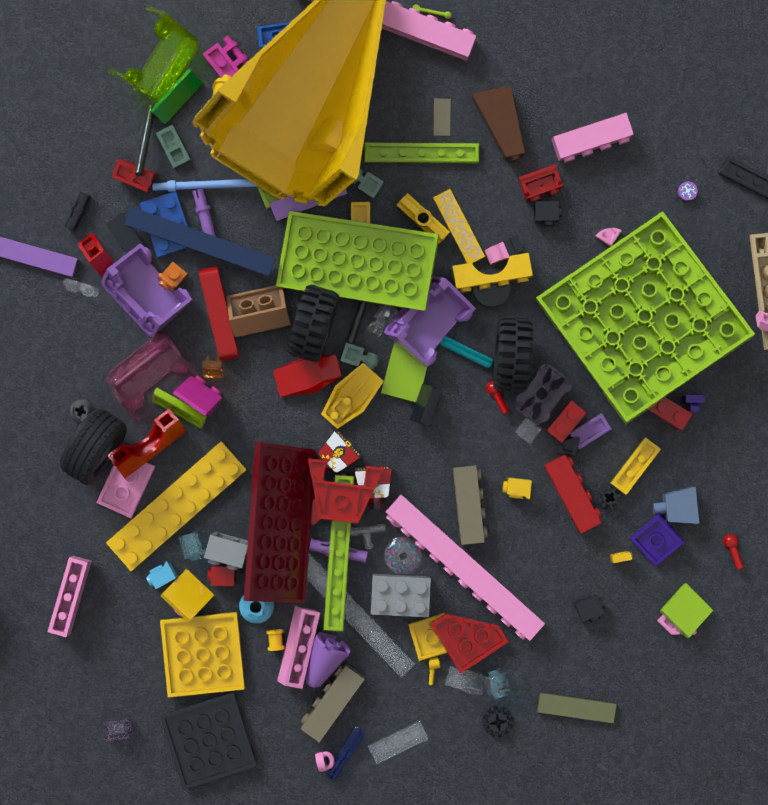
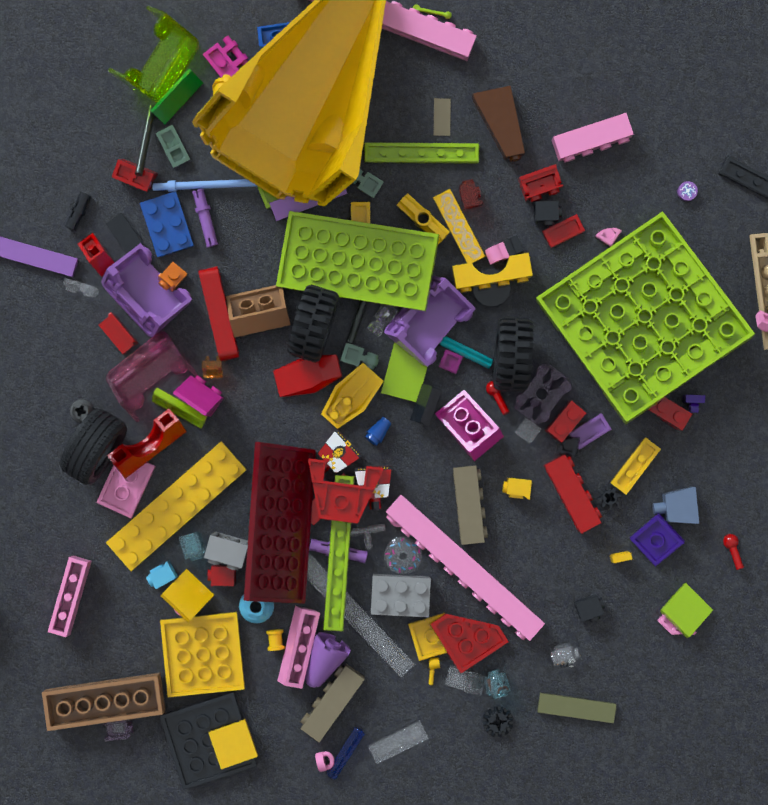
dark blue tile [124,206,276,276] -> none
none -> medium nougat brick [42,673,166,731]
none -> red panel [99,312,139,355]
none -> yellow tile [209,719,258,769]
none -> blue cone [365,417,391,446]
none -> dark pink slope [435,390,504,461]
none -> magenta tile [439,349,463,374]
none -> clear red brick [459,179,483,210]
none -> red tile [542,214,585,249]
none -> clear head [551,642,580,670]

